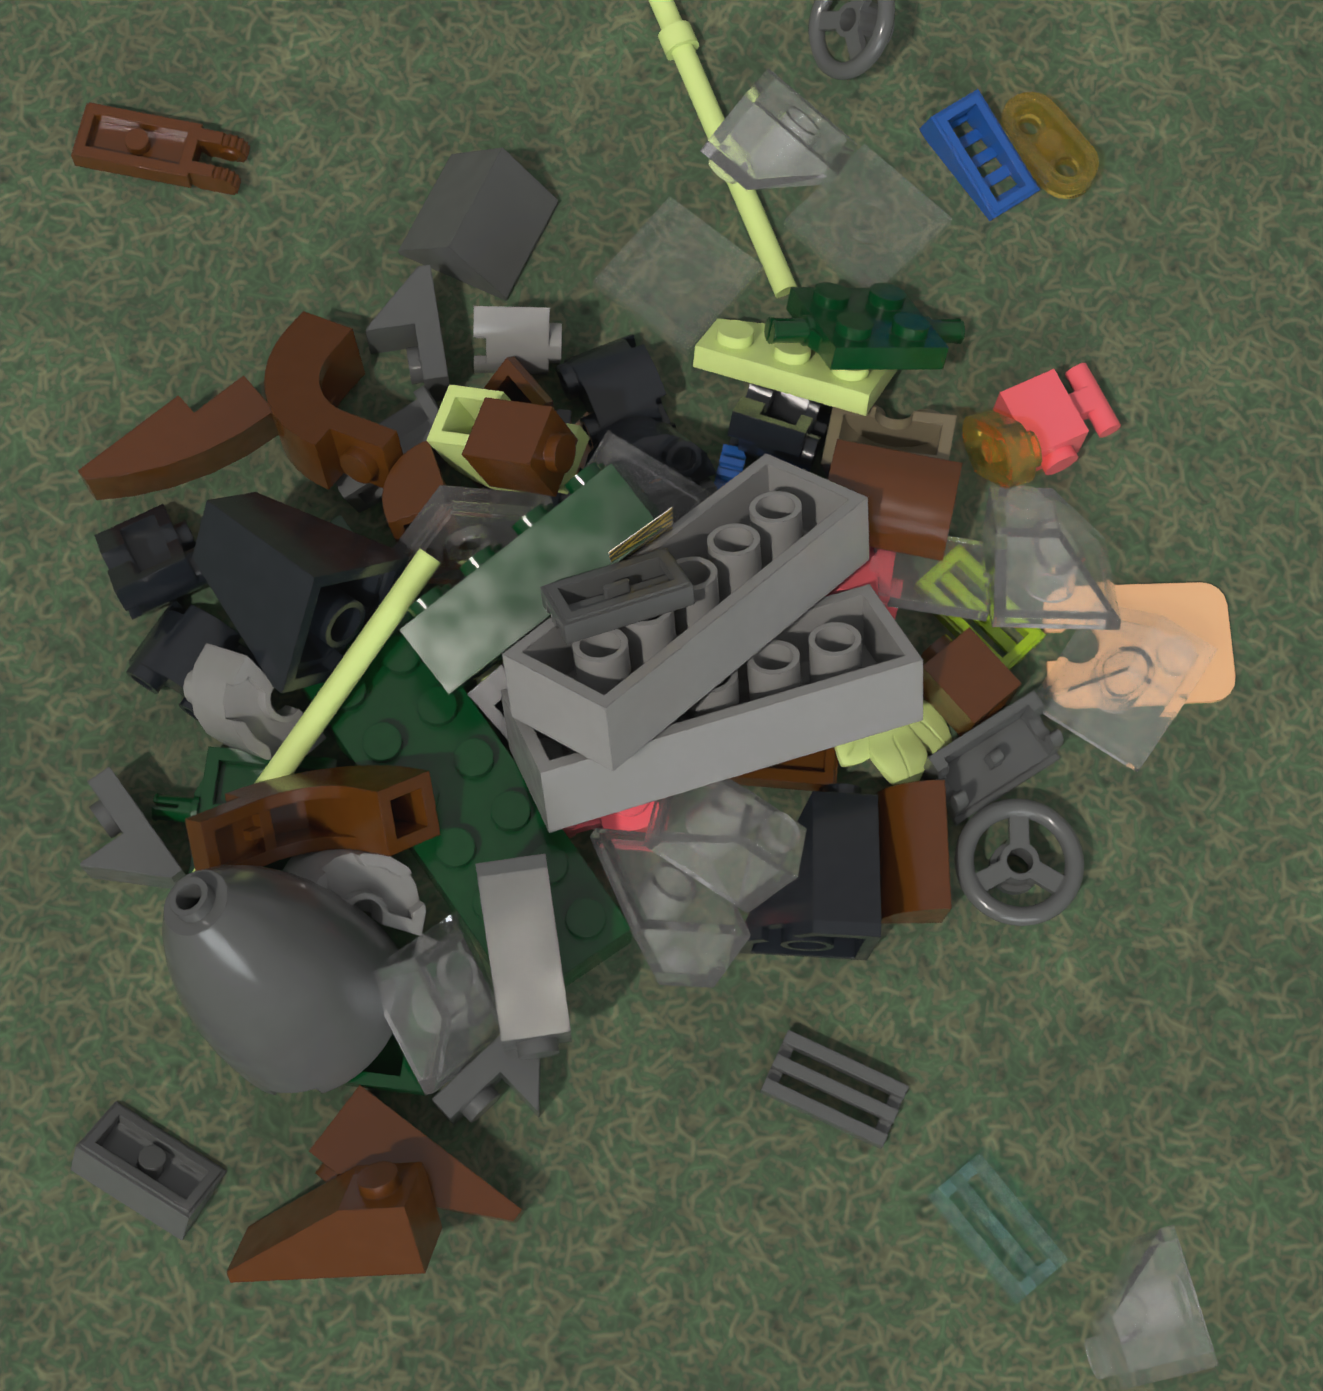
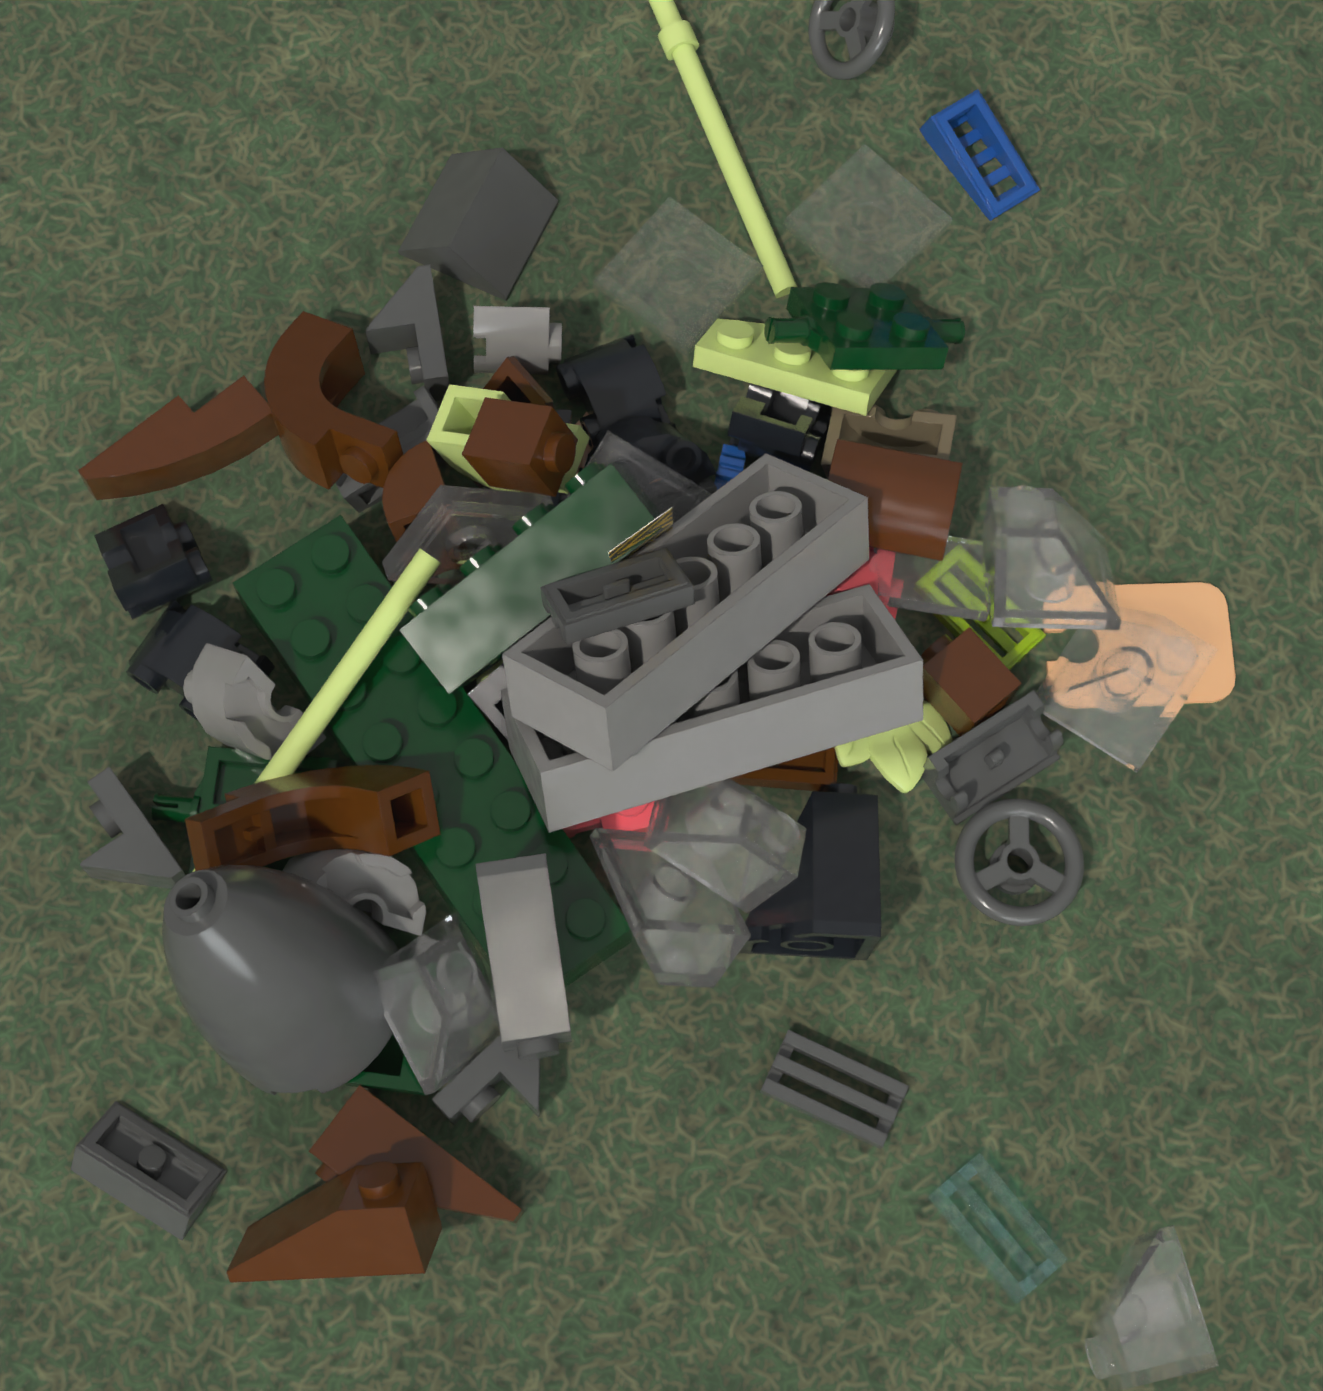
reddish brown hinge [71,102,250,195] -> none
black slope [192,492,408,693] -> none
clear slope [700,68,858,190] -> none
reddish brown brick [874,780,952,924] -> none
clear yellow plate [962,410,1042,488] -> none
coral brick [991,363,1121,476] -> none
clear yellow plate [999,92,1099,199] -> none

